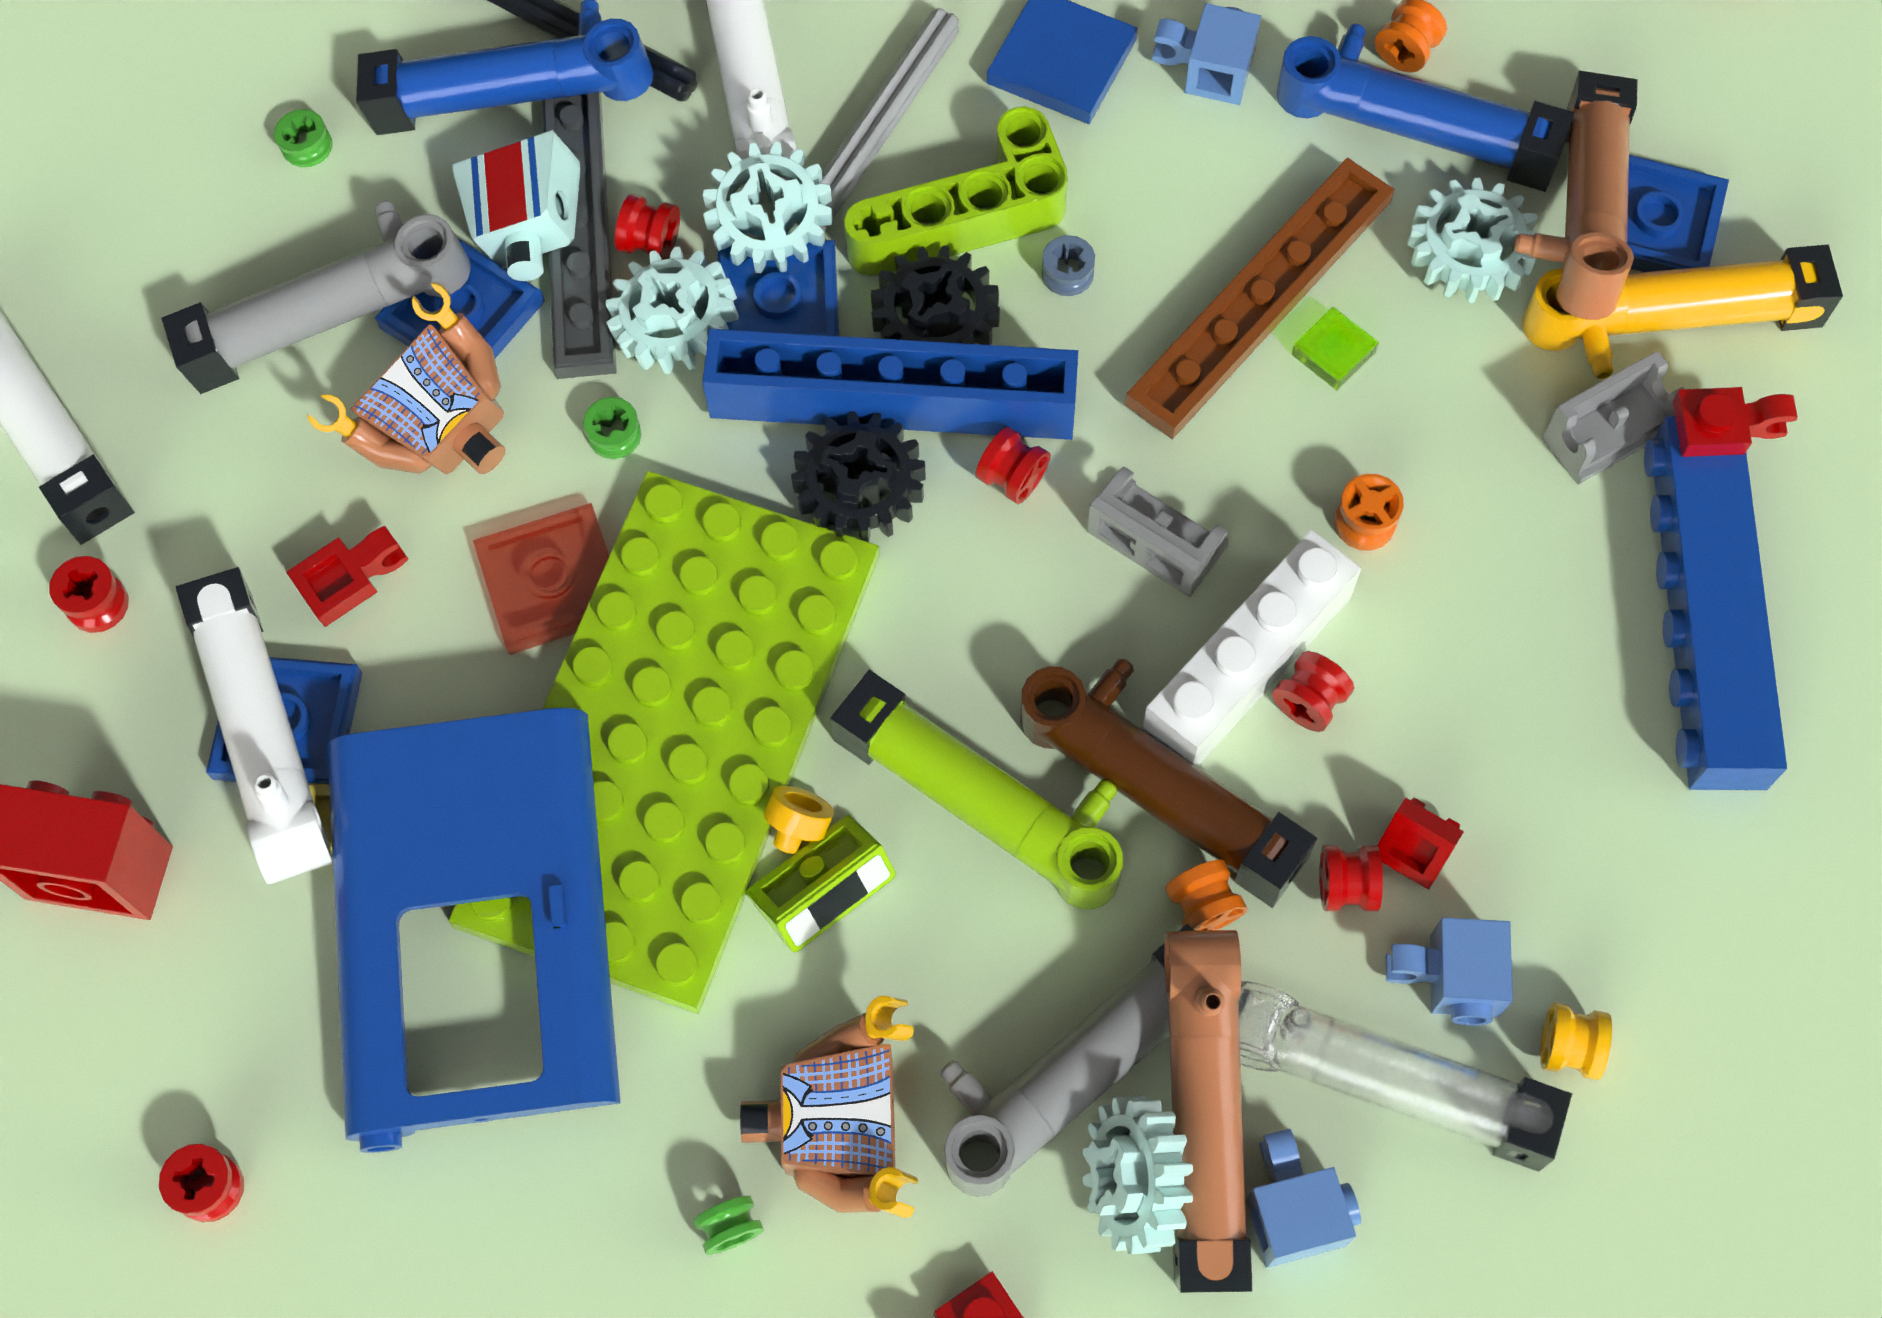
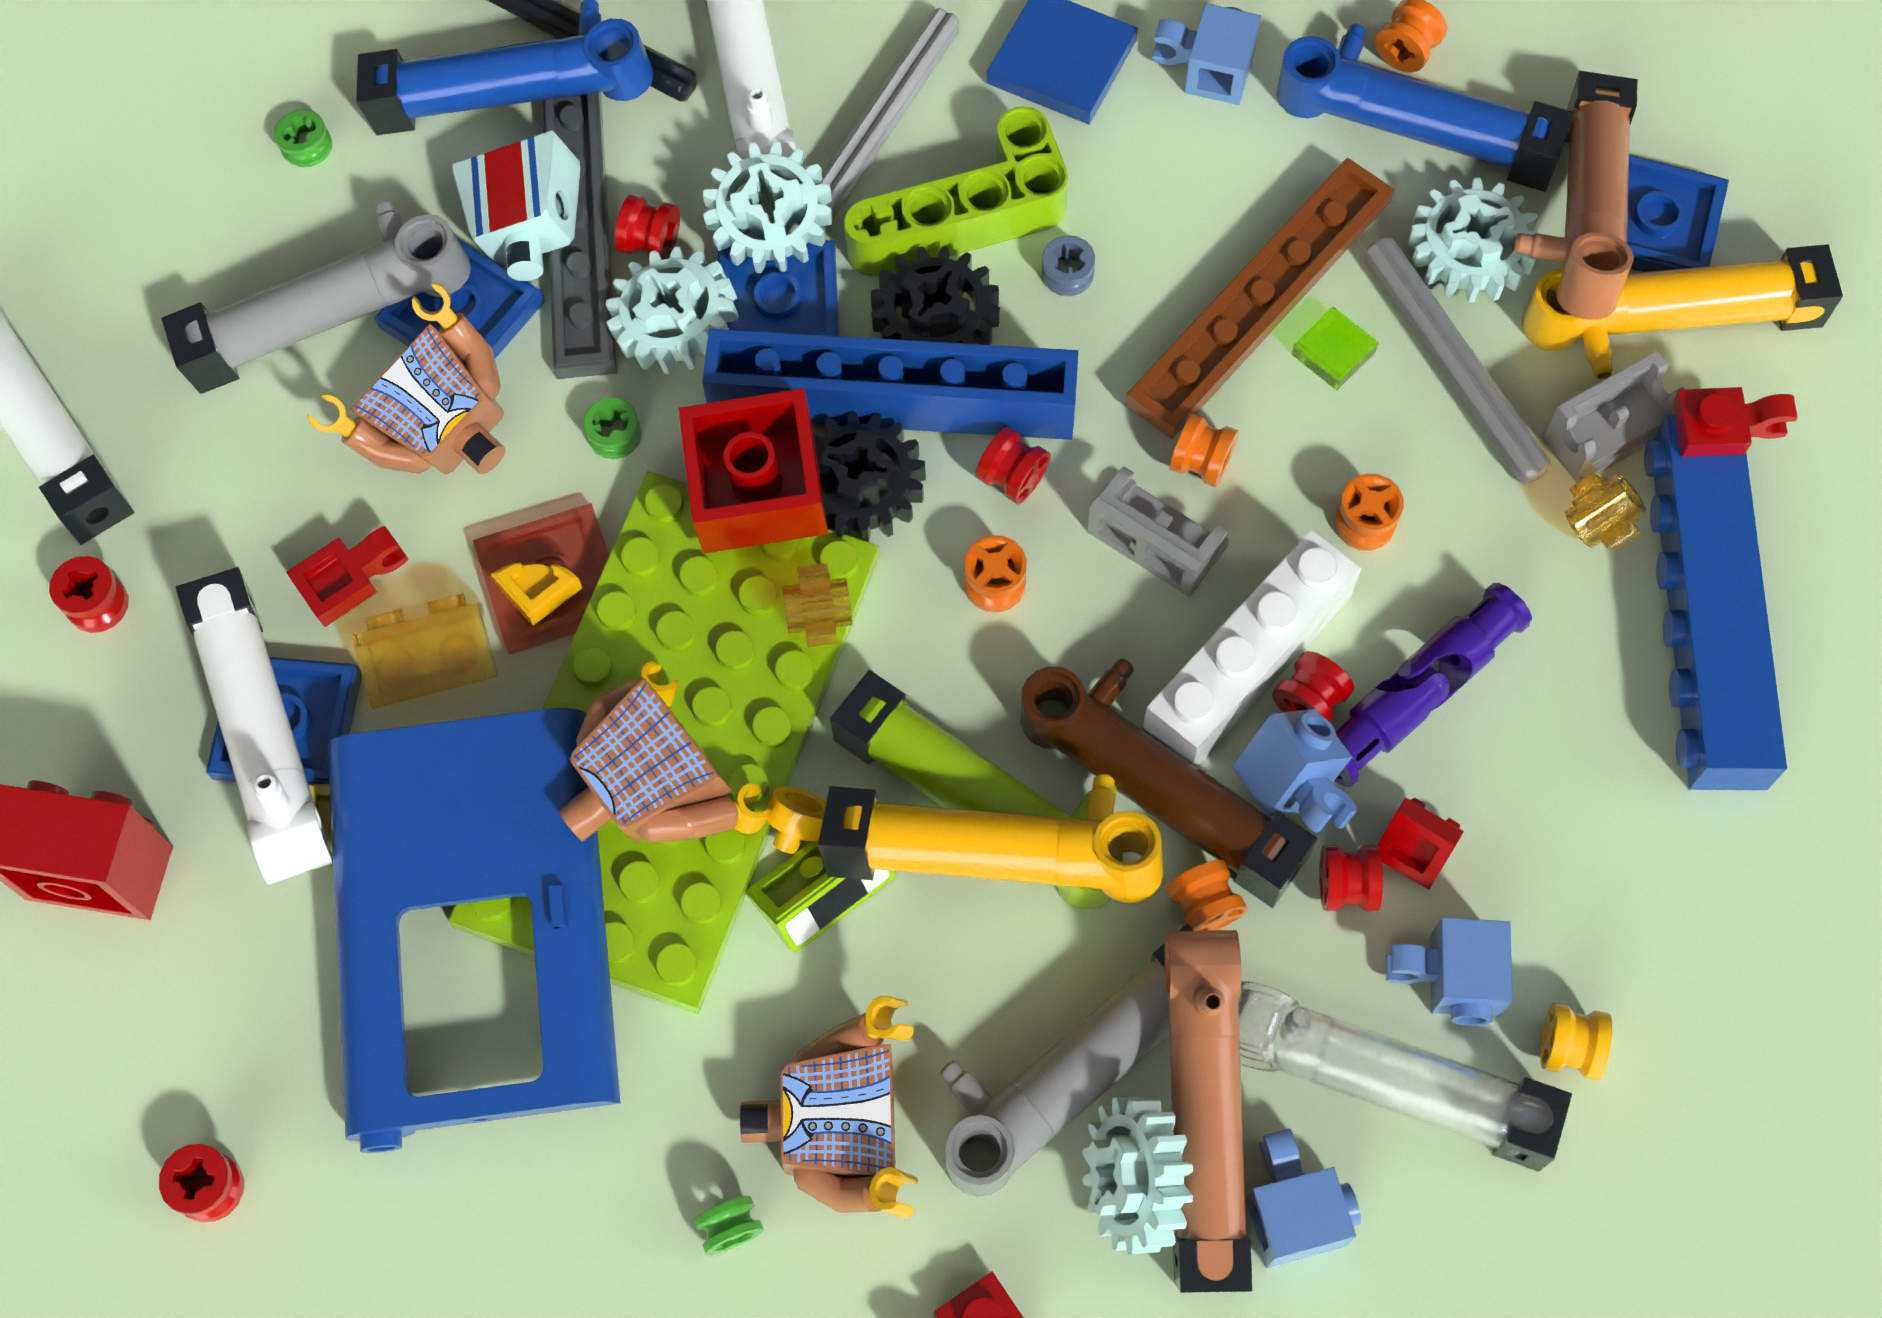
none -> clear yellow bracket [351,593,499,709]
none -> yellow tile [491,562,582,626]
none -> nougat torso [558,661,772,844]
none -> red brick [678,388,828,554]
none -> clear yellow gear [782,564,852,647]
none -> yellow piece [818,774,1163,903]
none -> orange wheel [964,535,1027,612]
none -> orange wheel [1169,412,1239,488]
none -> medium blue brick [1232,709,1357,833]
none -> dark purple piece [1334,583,1532,788]
none -> light grey axle [1364,237,1551,484]
none -> clear yellow gear [1565,471,1646,551]

